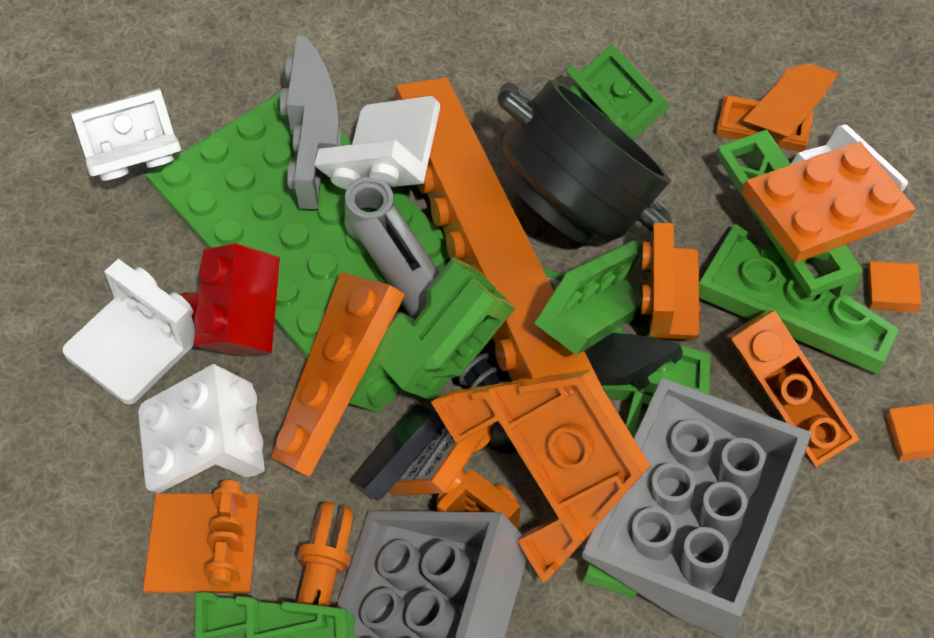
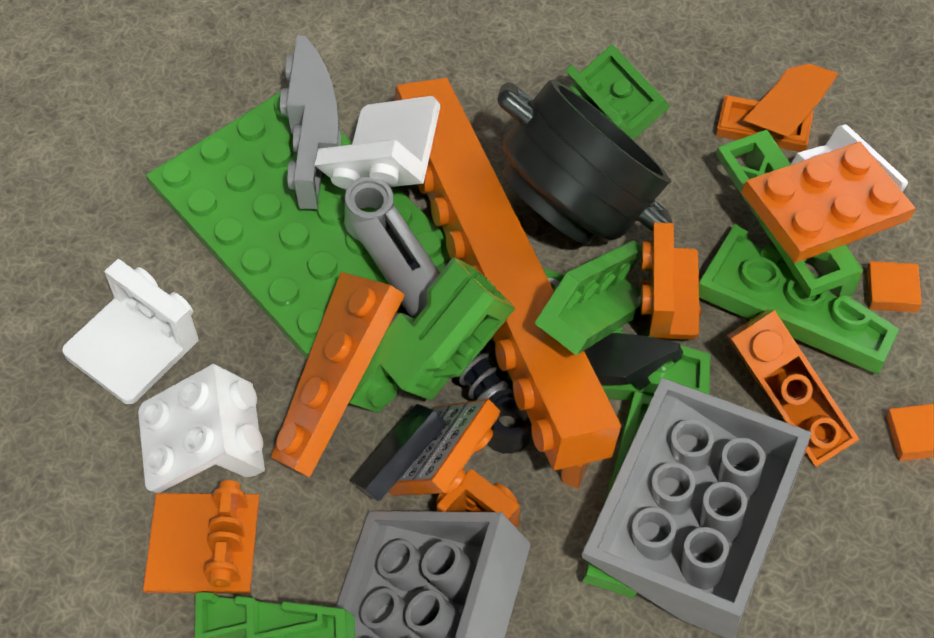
white bracket [71,88,181,181] -> none
red brick [179,243,280,357] -> none
orange arm [297,501,353,607] -> none
orange wing [431,369,651,583] -> none

